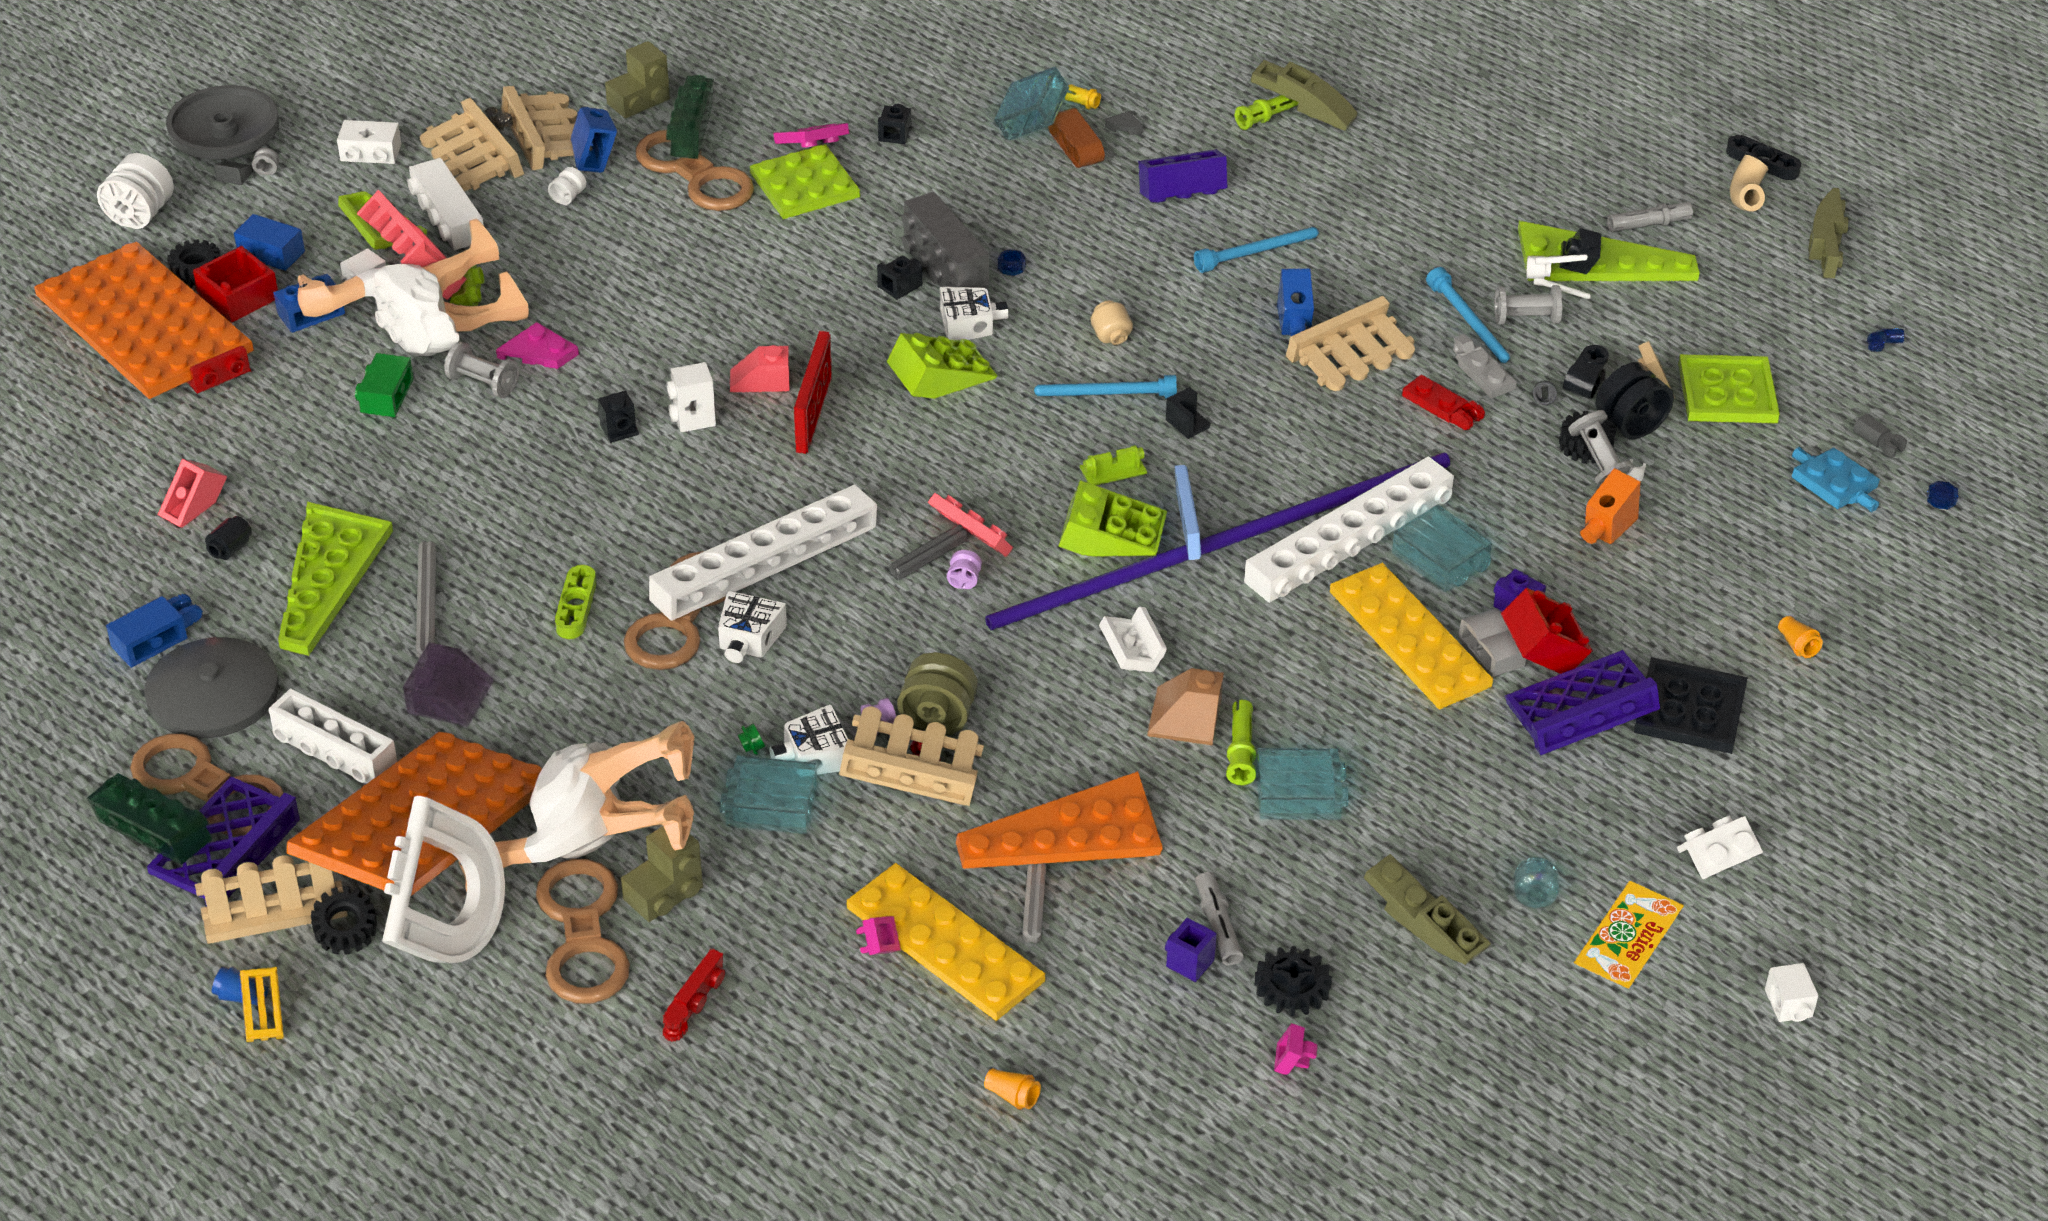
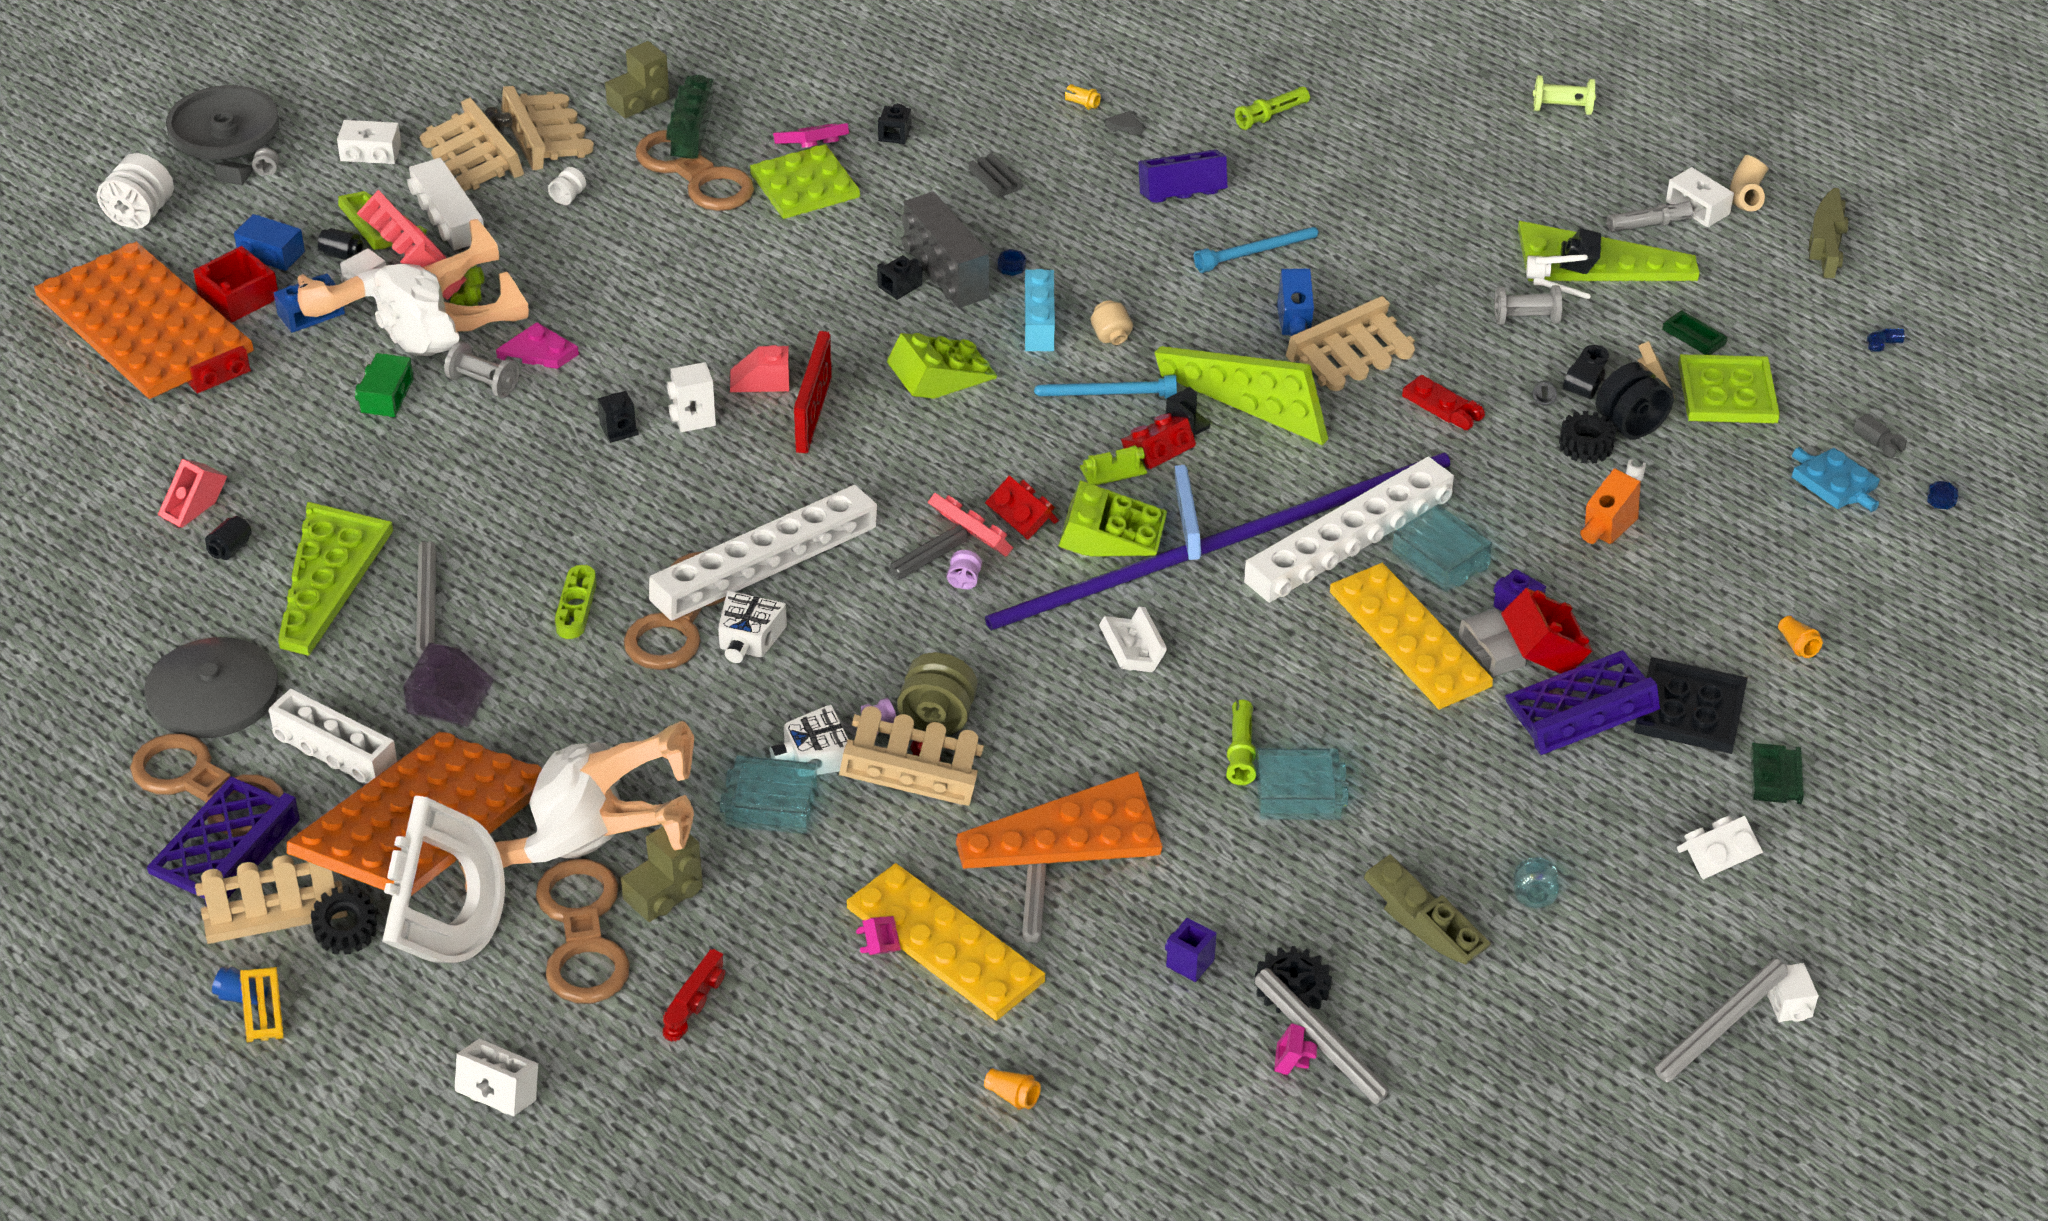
clear green brick [87,773,212,865] -> none
blue hinge [106,594,203,668] -> none
black tyre [168,239,221,289] -> none
blue torso [571,107,617,173] -> none
green plate [737,723,765,755] -> none
white torso [940,287,1008,341] -> none
clear light blue brick [994,66,1069,140] -> none
dark orange beam [1047,108,1105,168] -> none
medium nougat slope [1147,668,1224,745] -> none
light grey pin [1195,872,1244,966] -> none
olive slope [1251,60,1358,131] -> none
dark azure piece [1426,267,1510,363] -> none
light grey hinge [1453,334,1517,399] -> none
light grey hose [1568,410,1634,486] -> none
sticker [1574,881,1684,989] -> none
black beam [1726,135,1802,180] -> none
none -> black brick [318,228,363,260]
none -> white brick [455,1039,538,1116]
none -> dark grey tile [969,153,1022,198]
none -> red bracket [985,476,1059,540]
none -> medium azure brick [1025,269,1055,351]
none -> red bracket [1121,413,1196,469]
none -> lime wing [1154,346,1328,445]
none -> light grey axle [1255,968,1389,1104]
none -> yellowish green hose [1532,75,1596,115]
none -> light grey axle [1654,958,1788,1083]
none -> dark green tile [1662,310,1727,355]
none -> white brick [1666,167,1734,227]
none -> clear green plate [1750,743,1804,805]

